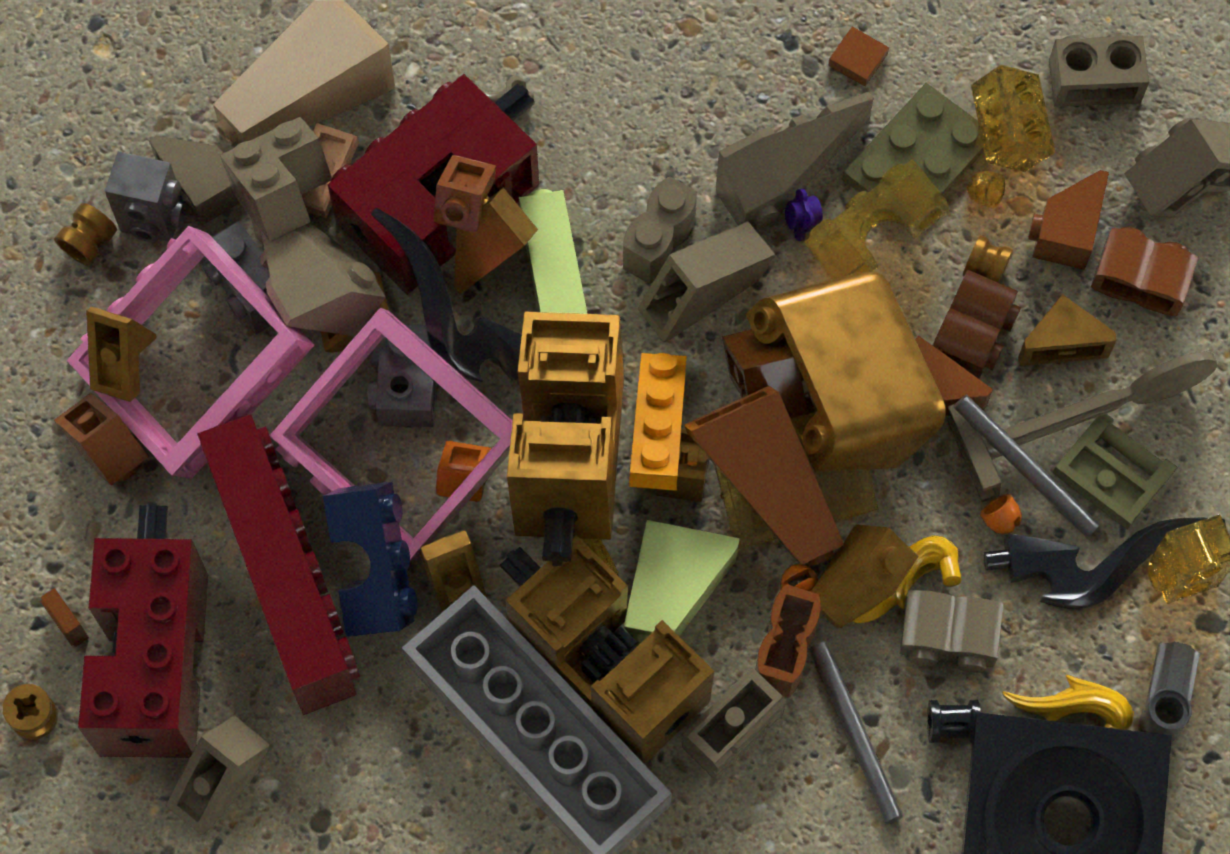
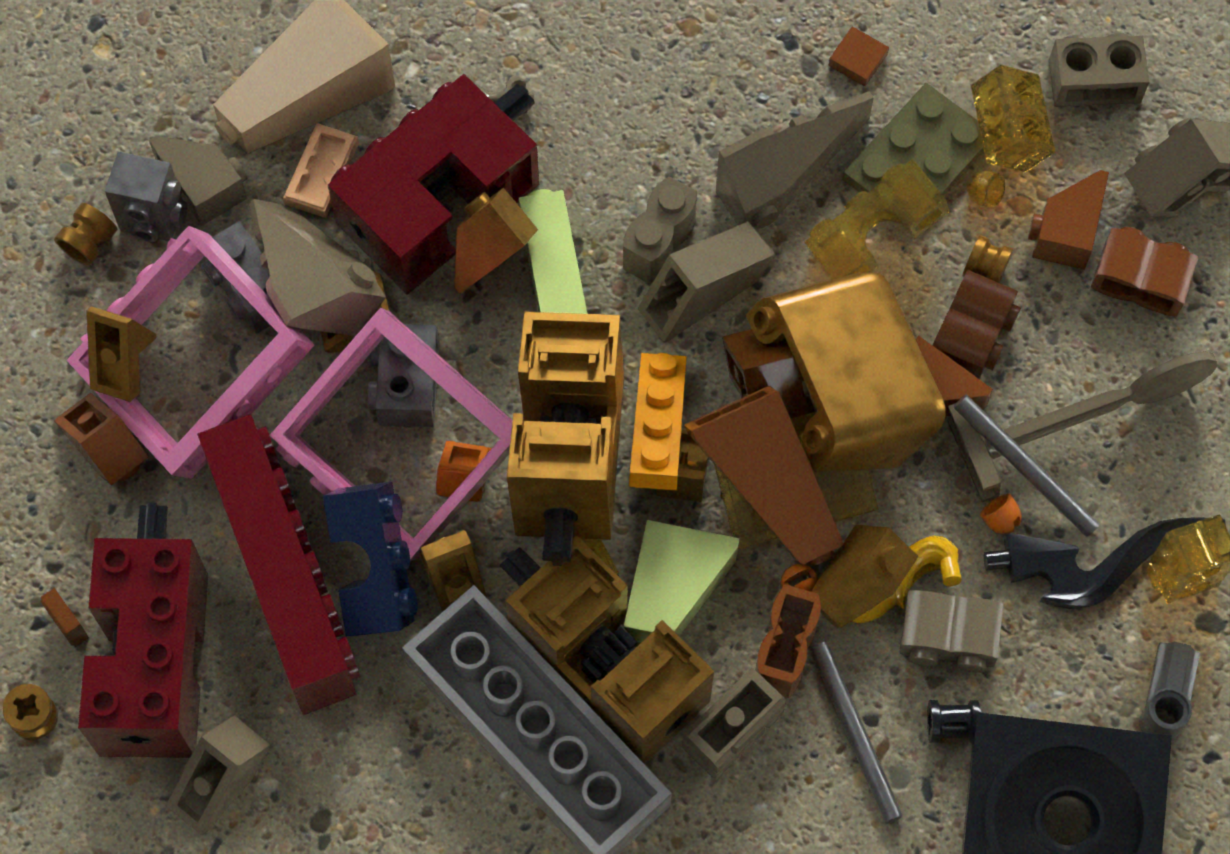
dark tan brick [220,116,332,242] -> none
black piece [370,208,522,383] -> none
dark orange bracket [433,155,496,232] -> none
dark purple plate [785,189,823,241] -> none
yellow piece [1002,675,1134,730] -> none
pearl gold slope [1018,294,1117,366] -> none
olive plate [1053,413,1178,529] -> none

